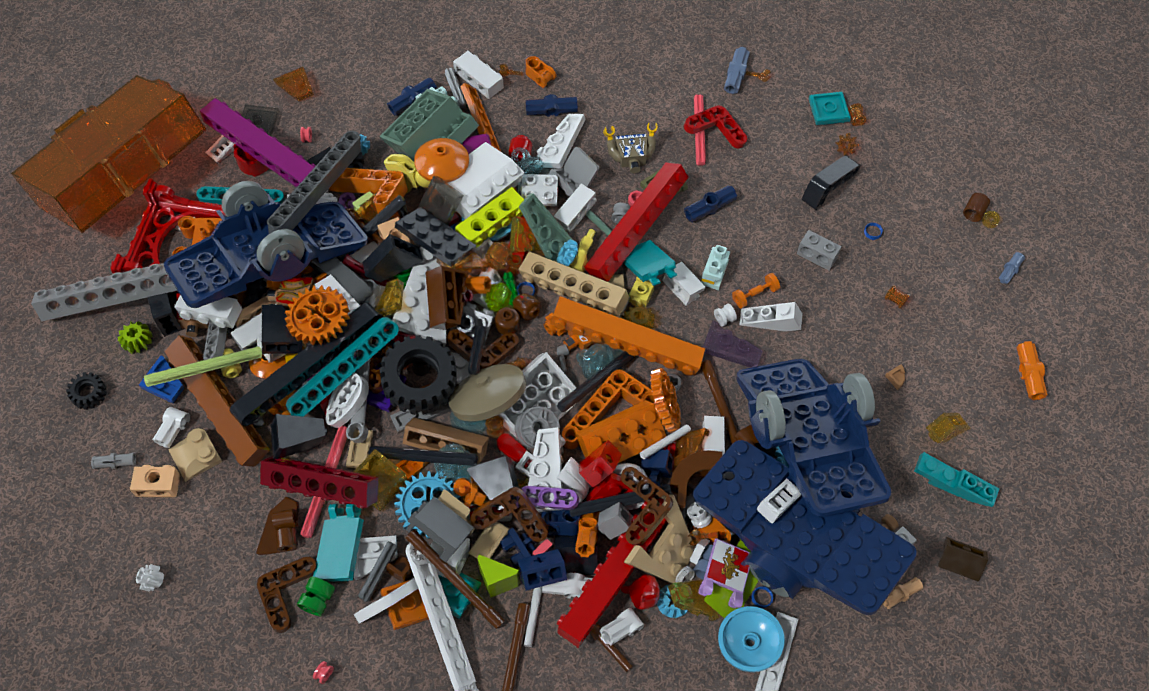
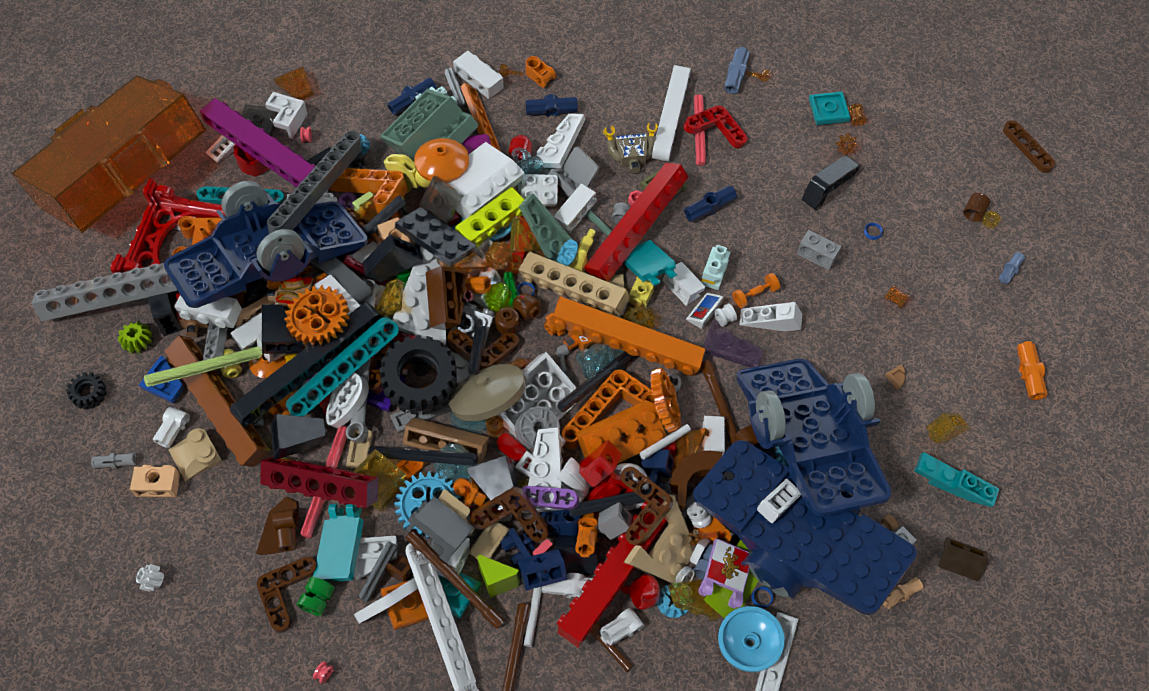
none -> white panel [265,92,308,139]
none -> white beam [652,65,691,162]
none -> slope [686,293,723,329]
none -> reddish brown beam [1003,120,1055,173]

